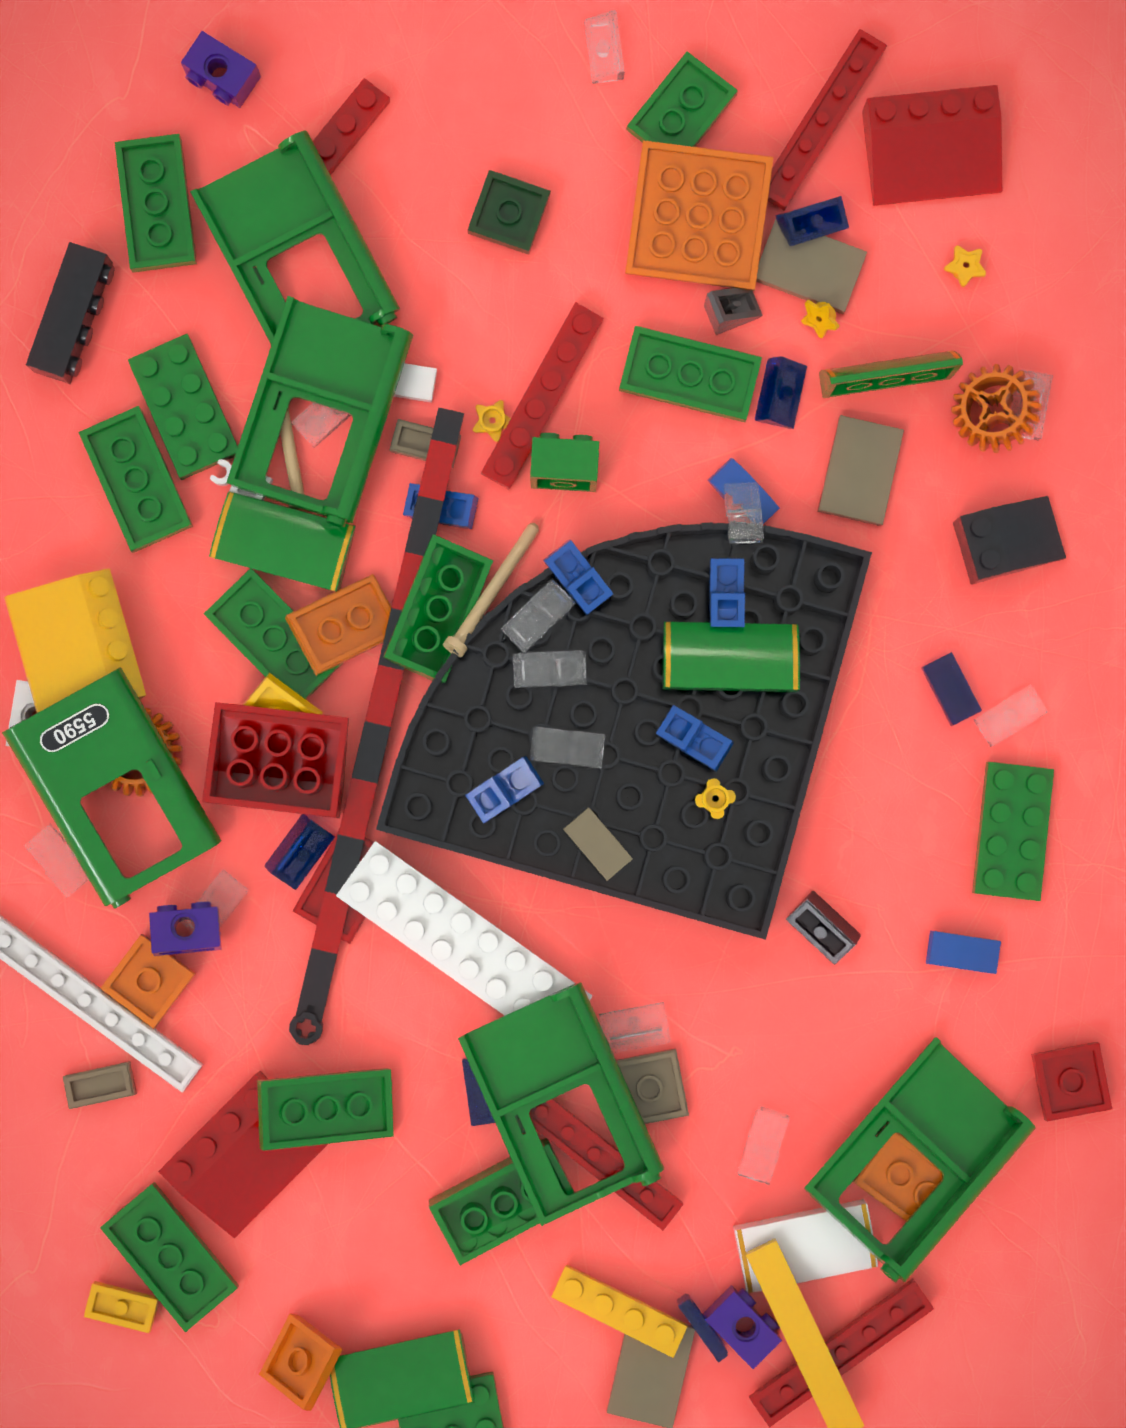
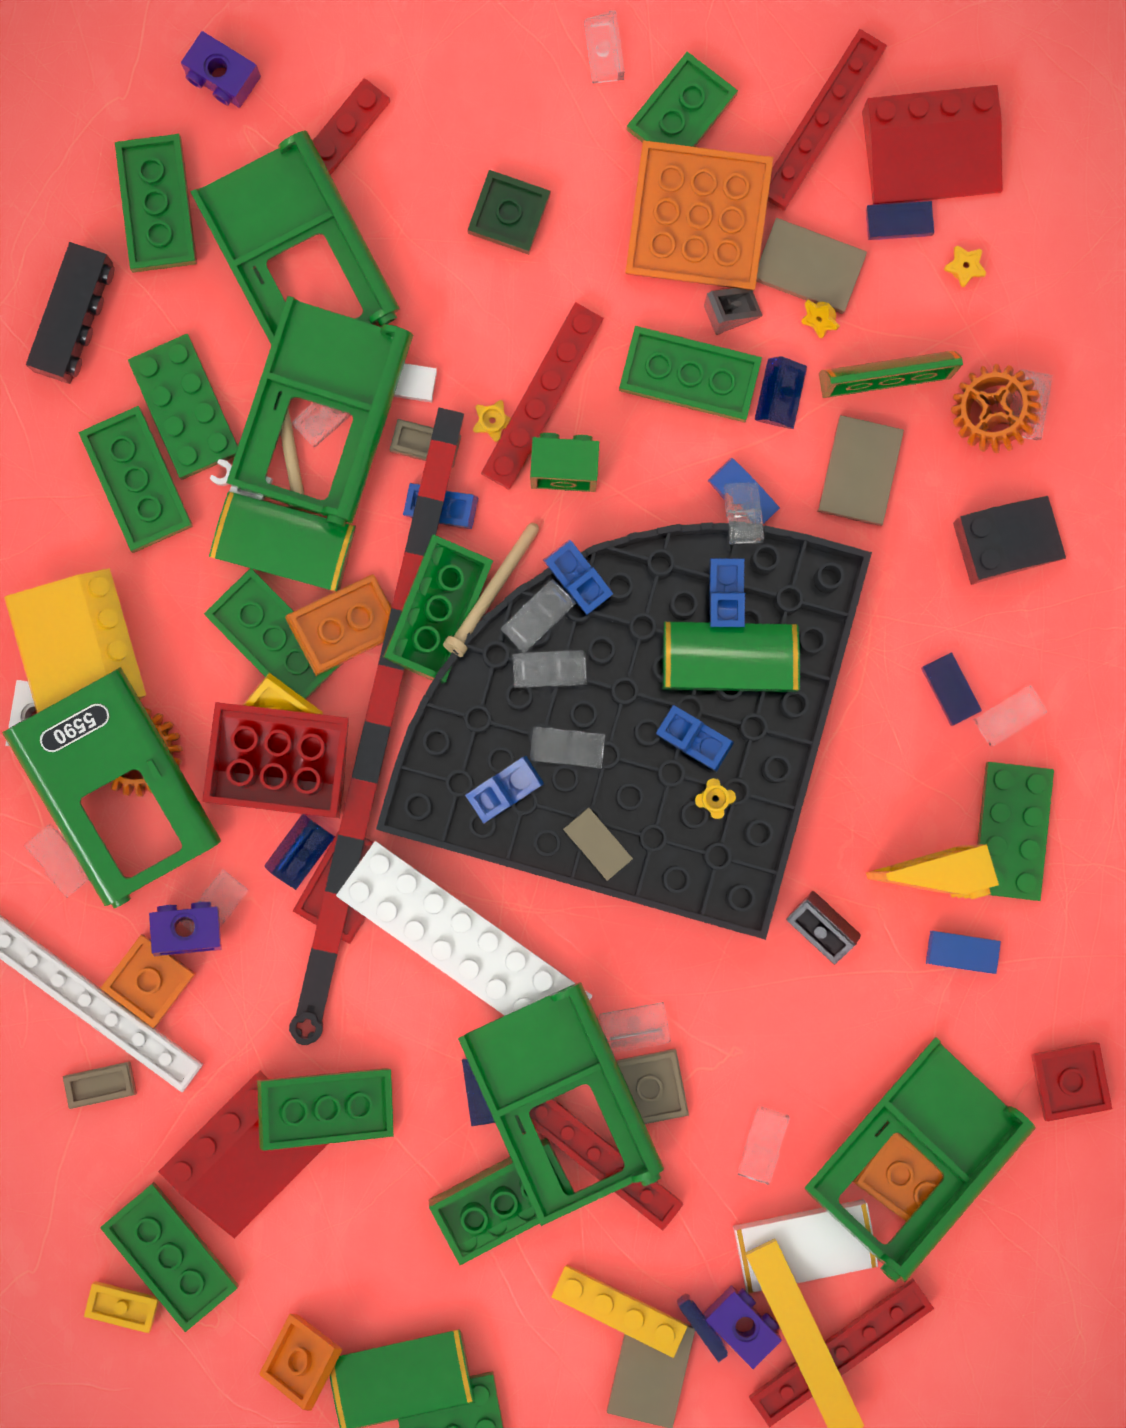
clear blue slope [775,196,849,246] -> none
none -> clear blue tile [866,201,934,240]
none -> yellow slope [866,844,999,899]

